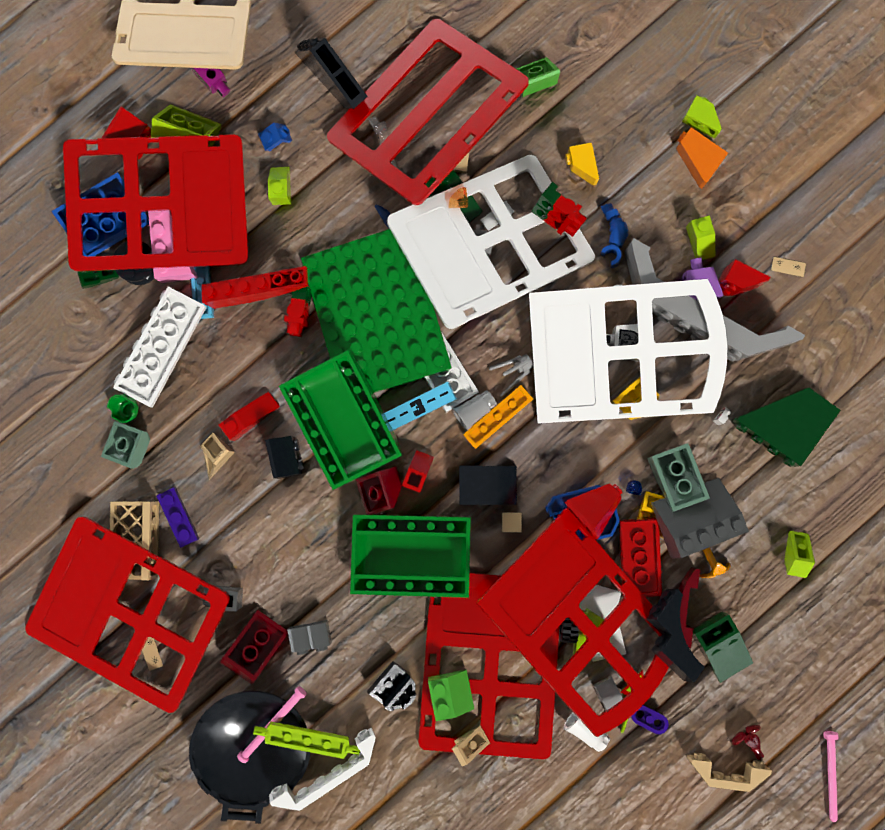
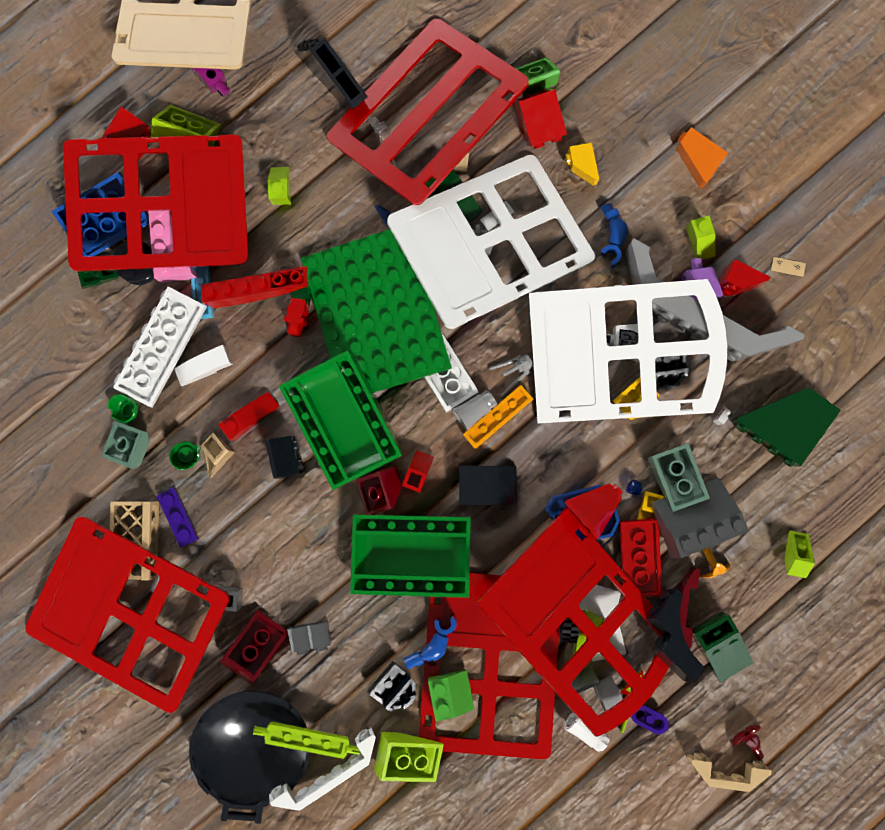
tan sticker [142,637,163,671] -> none
bright pink bar [237,686,307,763] -> none
blue bracket [259,122,292,151] -> none
medium azure tile [384,382,457,430] -> none
clear orange tile [448,187,468,208] -> none
tan slope [452,726,490,766] -> none
tan tile [502,512,522,532] -> none
red hips [531,182,587,237] -> none
lime slope [682,95,722,139] -> none
bright pink bar [823,731,838,822] -> none
none -> green hair [169,441,201,470]
none -> white slope [174,345,233,386]
none -> lime slope [374,732,444,782]
none -> blue piece [404,615,457,670]
none -> red slope [512,89,567,149]
none -> dark grey slope [572,667,600,693]
none -> black slope [655,355,689,389]

